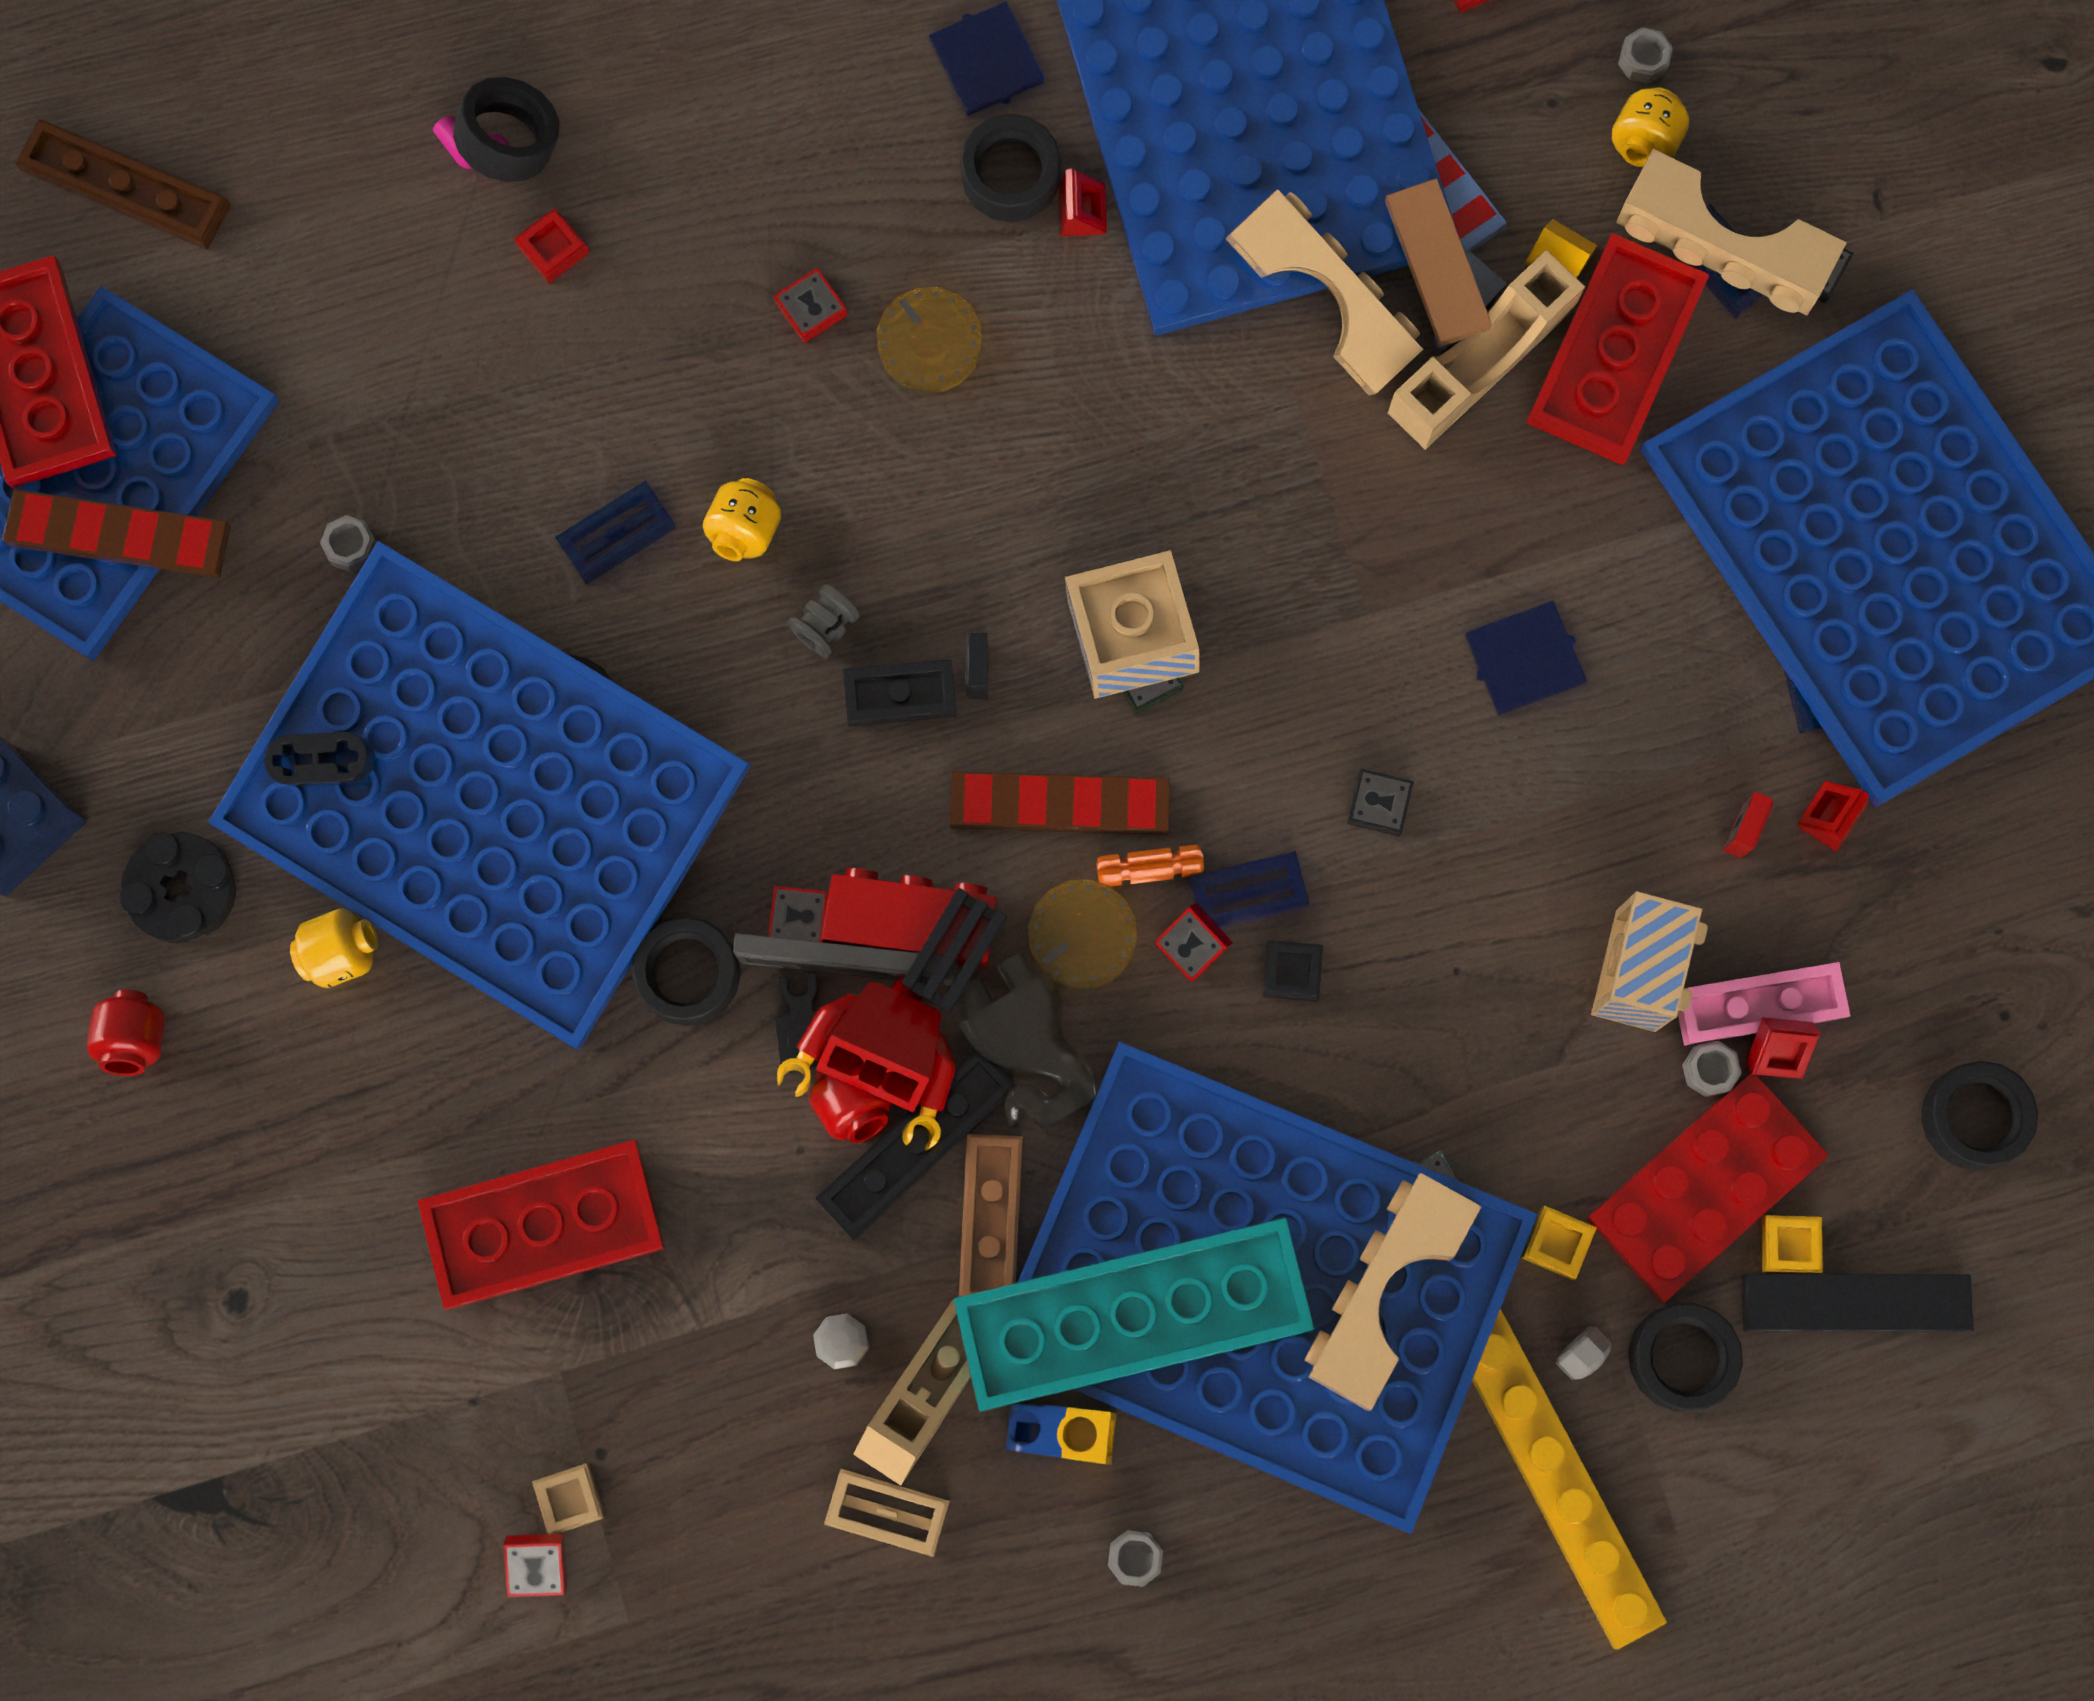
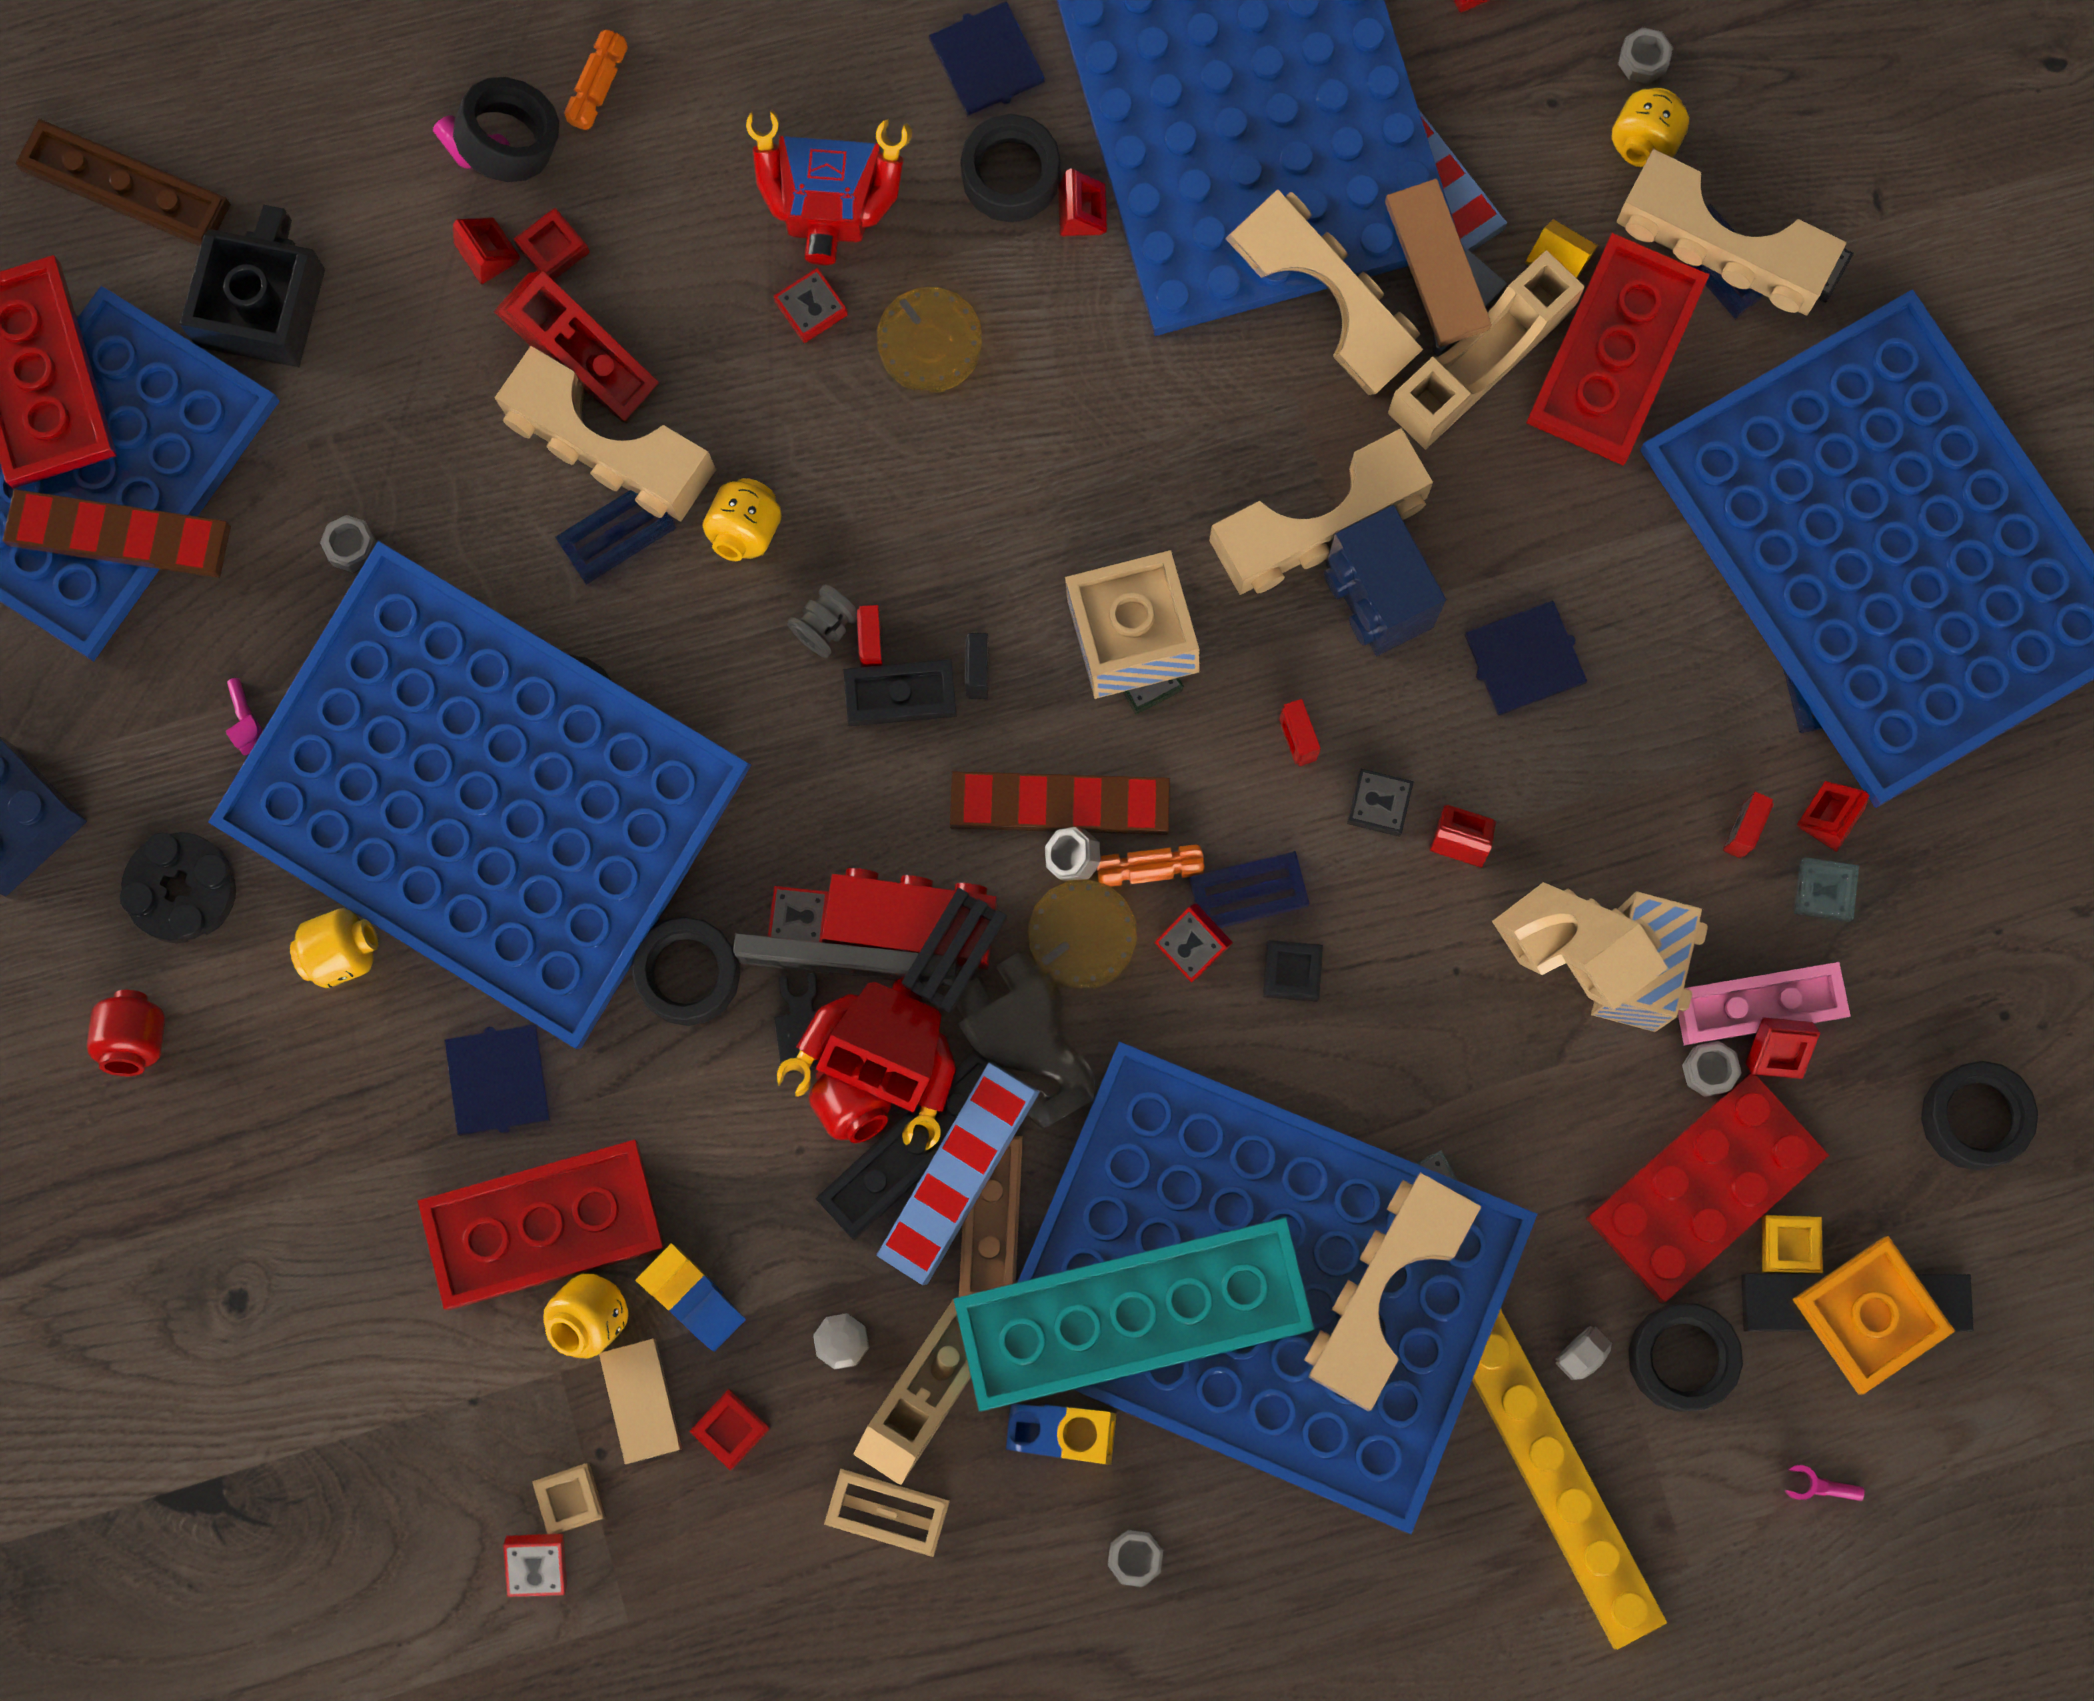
black beam [264,732,375,787] -> none
yellow tile [1521,1205,1596,1280] -> none
none -> black hinge [179,205,325,367]
none -> dark pink hand [225,678,263,756]
none -> clear blue piece [445,1024,550,1136]
none -> red slope [453,217,520,285]
none -> red slope [493,270,659,422]
none -> tan arch [495,346,716,522]
none -> yellow head [543,1274,628,1359]
none -> orange axle [564,29,628,130]
none -> tan tile [599,1338,682,1464]
none -> leg [635,1243,746,1352]
none -> red tile [689,1389,771,1471]
none -> torso [746,110,912,266]
none -> red tile [857,605,883,667]
none -> tile [876,1062,1040,1285]
none -> light grey tile [1045,827,1101,882]
none -> tan arch [1209,428,1433,595]
none -> red tile [1279,698,1321,767]
none -> dark blue brick [1324,505,1446,657]
none -> red slope [1430,804,1496,868]
none -> tan arch [1492,882,1668,1010]
none -> dark pink hand [1785,1465,1865,1501]
none -> light orange tile [1792,1236,1955,1395]
none -> clear light blue tile [1794,857,1859,922]

